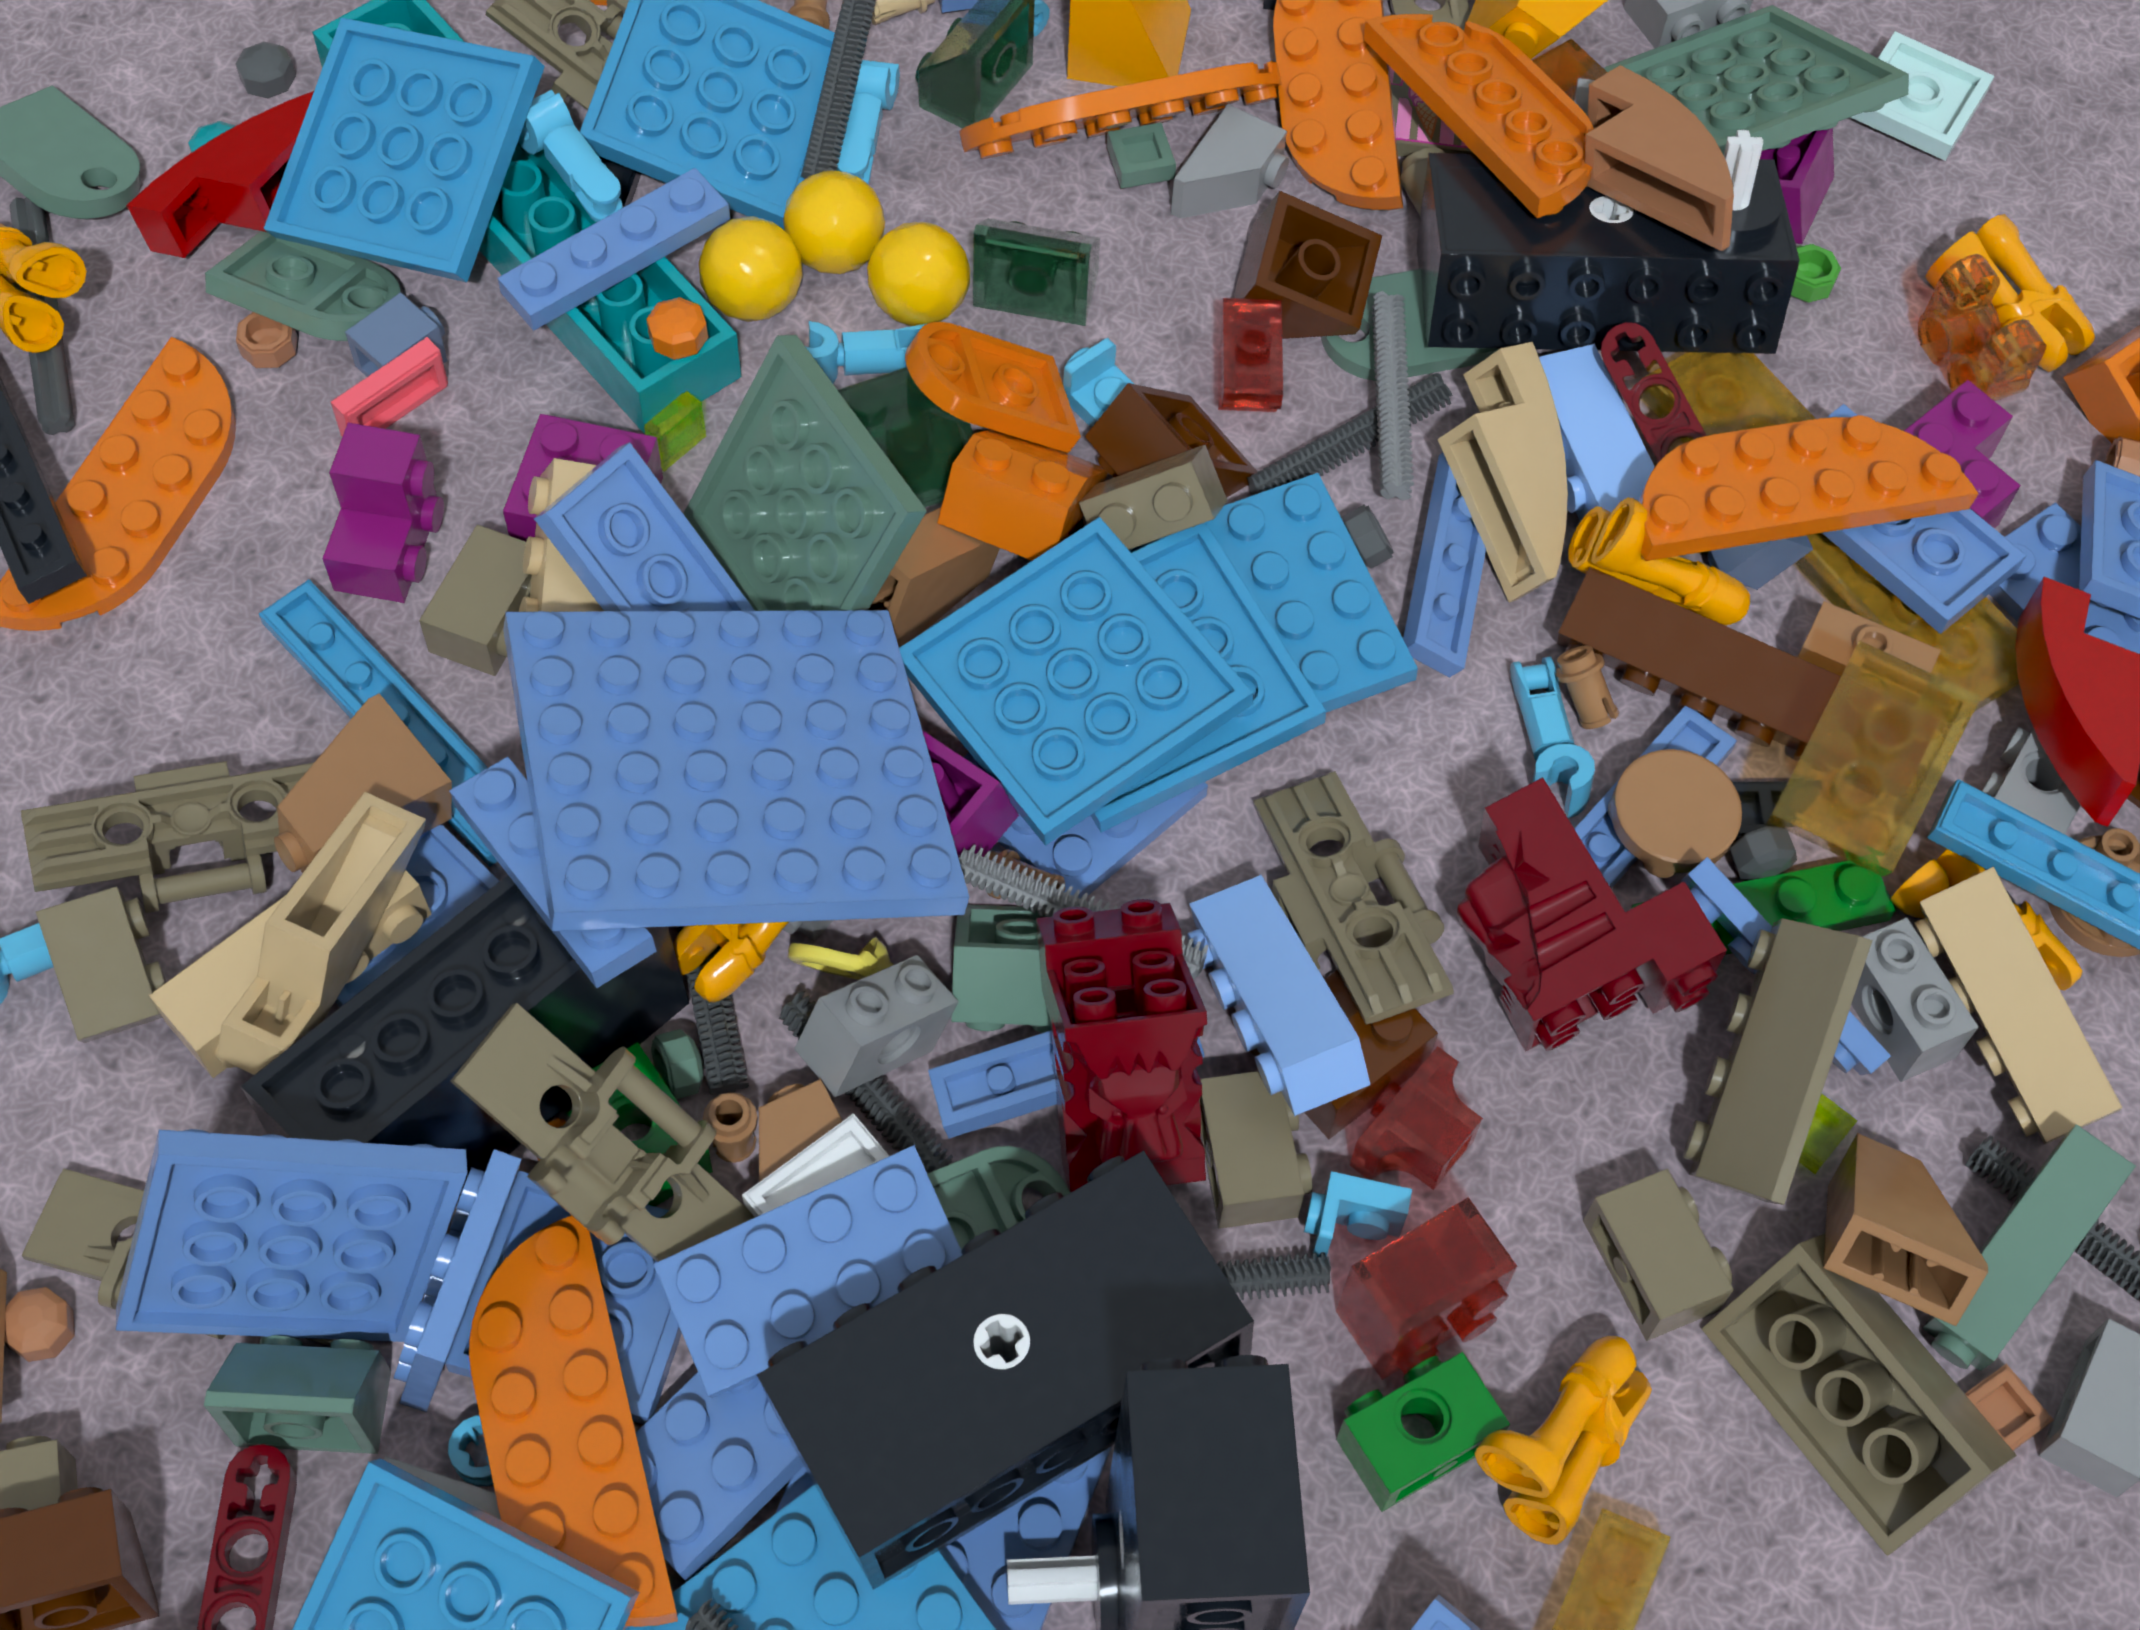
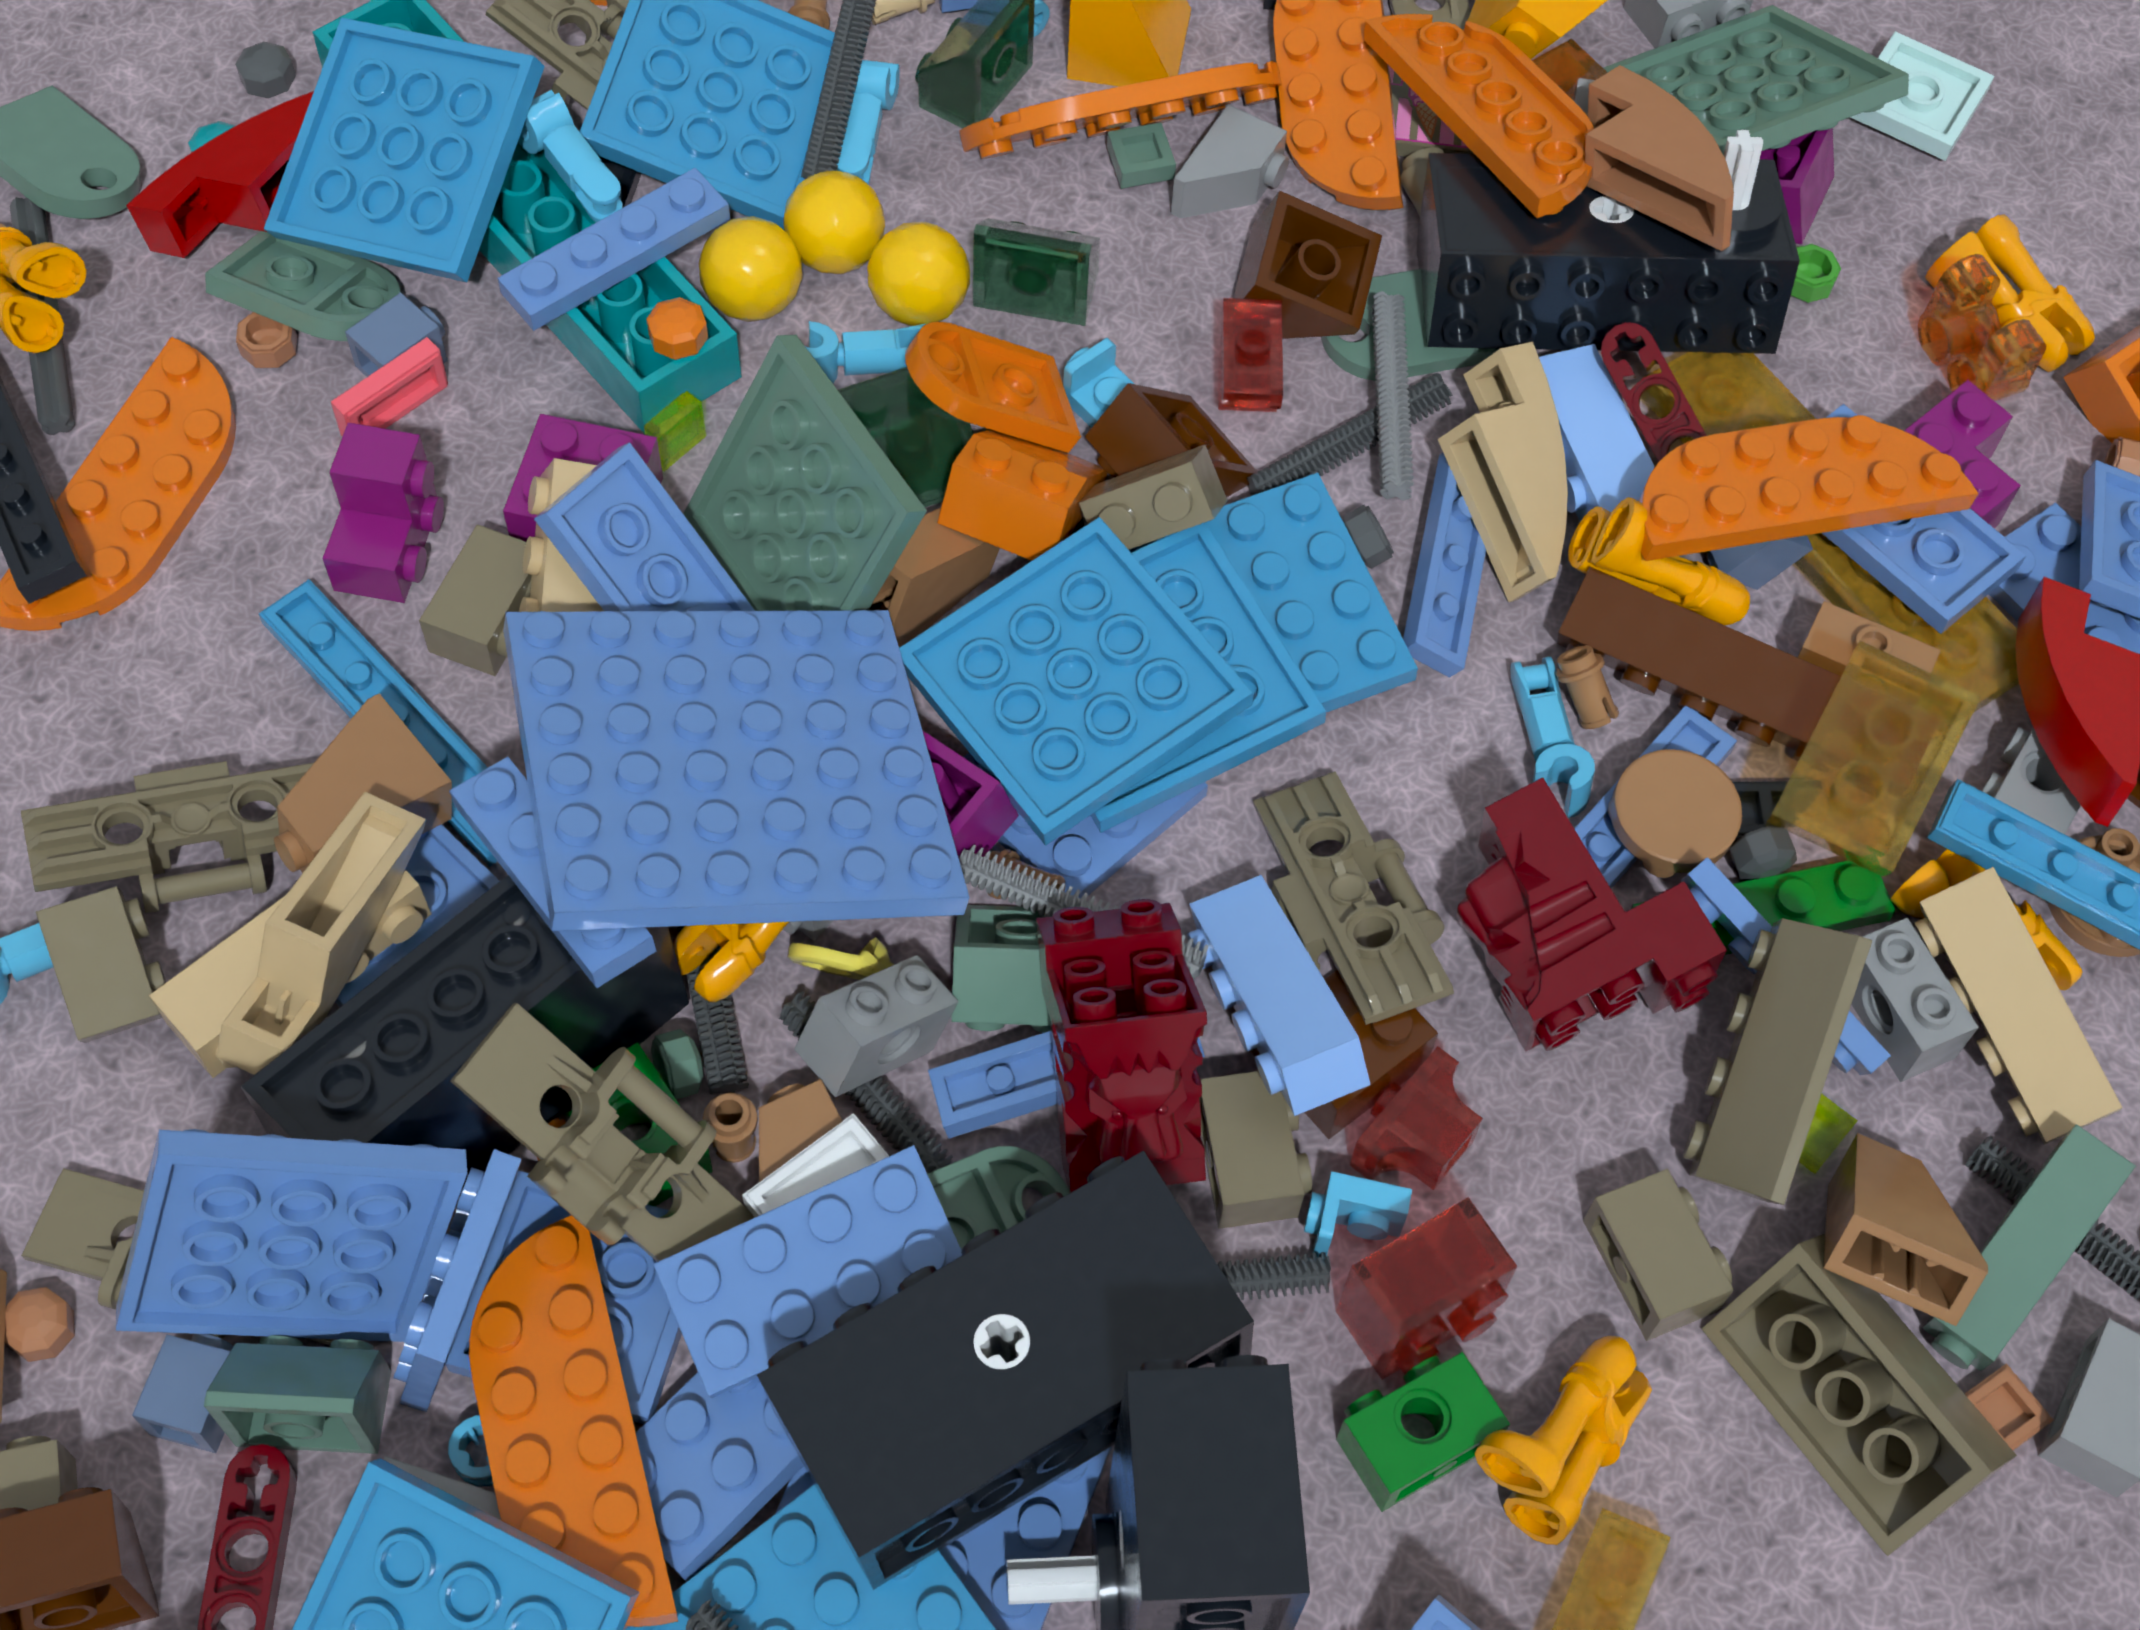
none -> sand blue brick [132,1334,234,1453]

